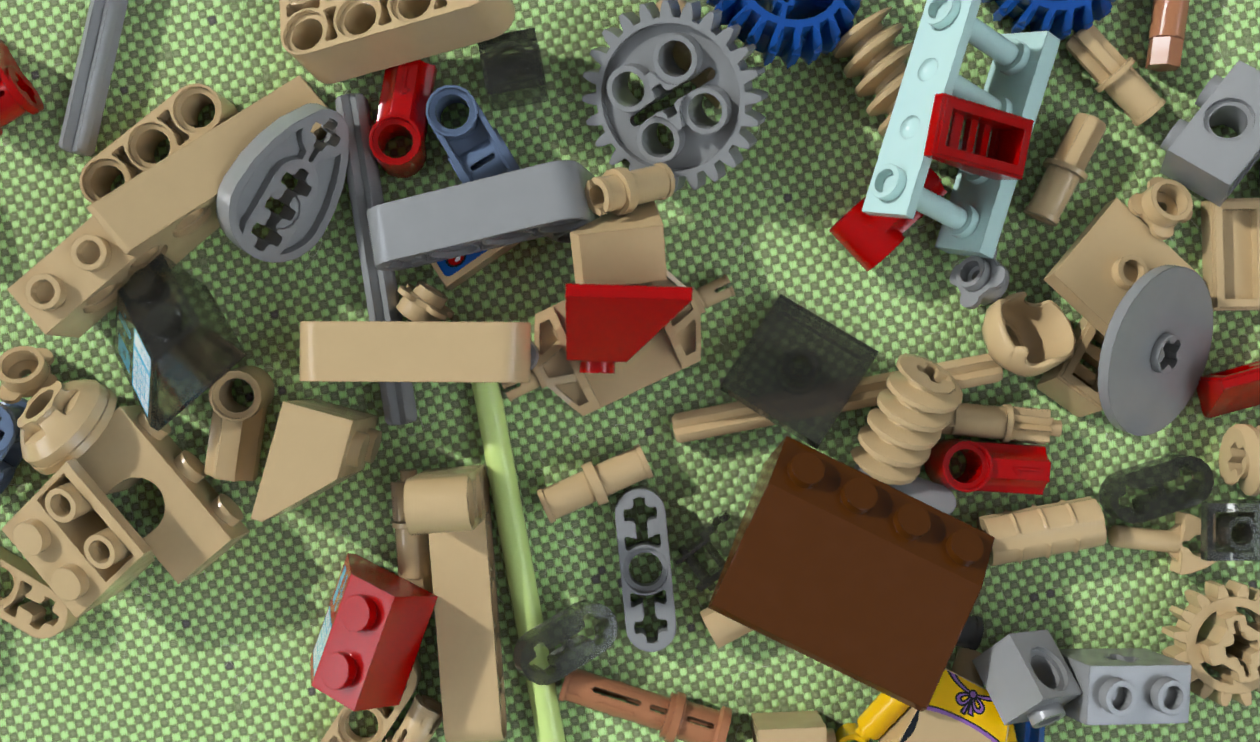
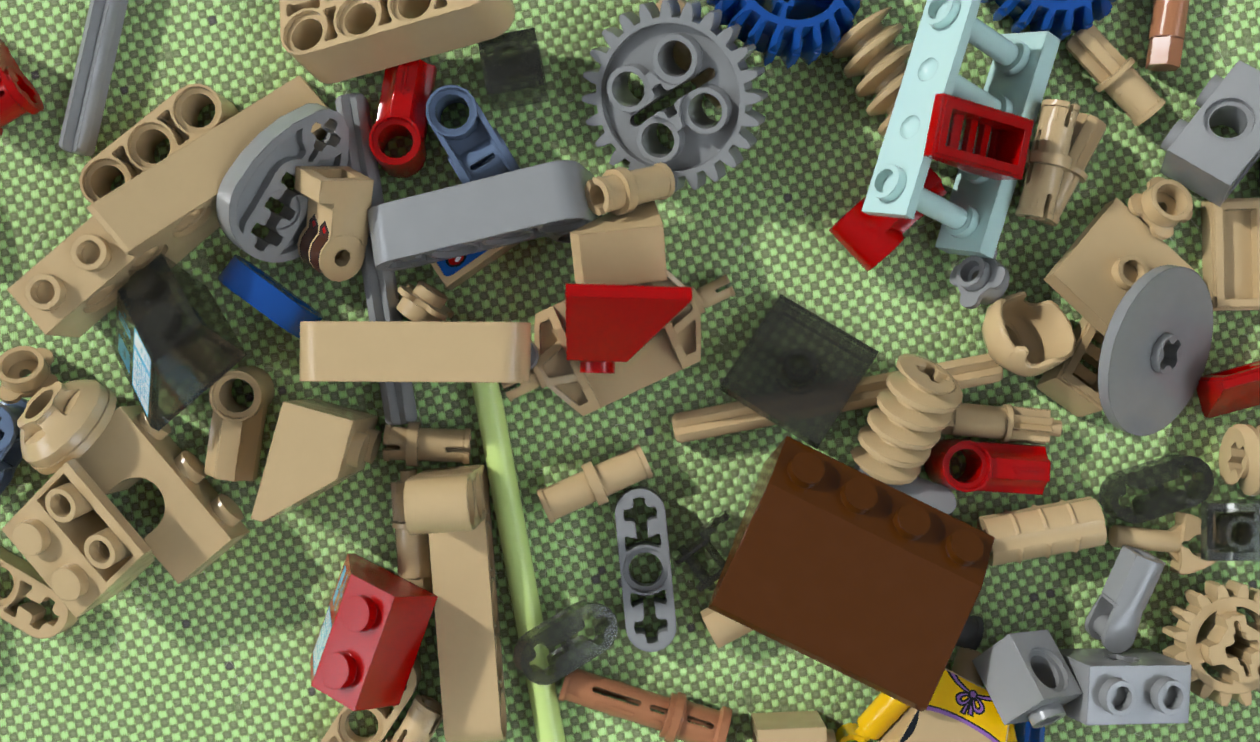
none -> blue beam [218,255,323,339]
none -> tan leg [294,166,374,282]
none -> tan pin [383,422,471,467]
none -> tan pin [1015,99,1081,222]
none -> light grey bar [1085,545,1166,654]

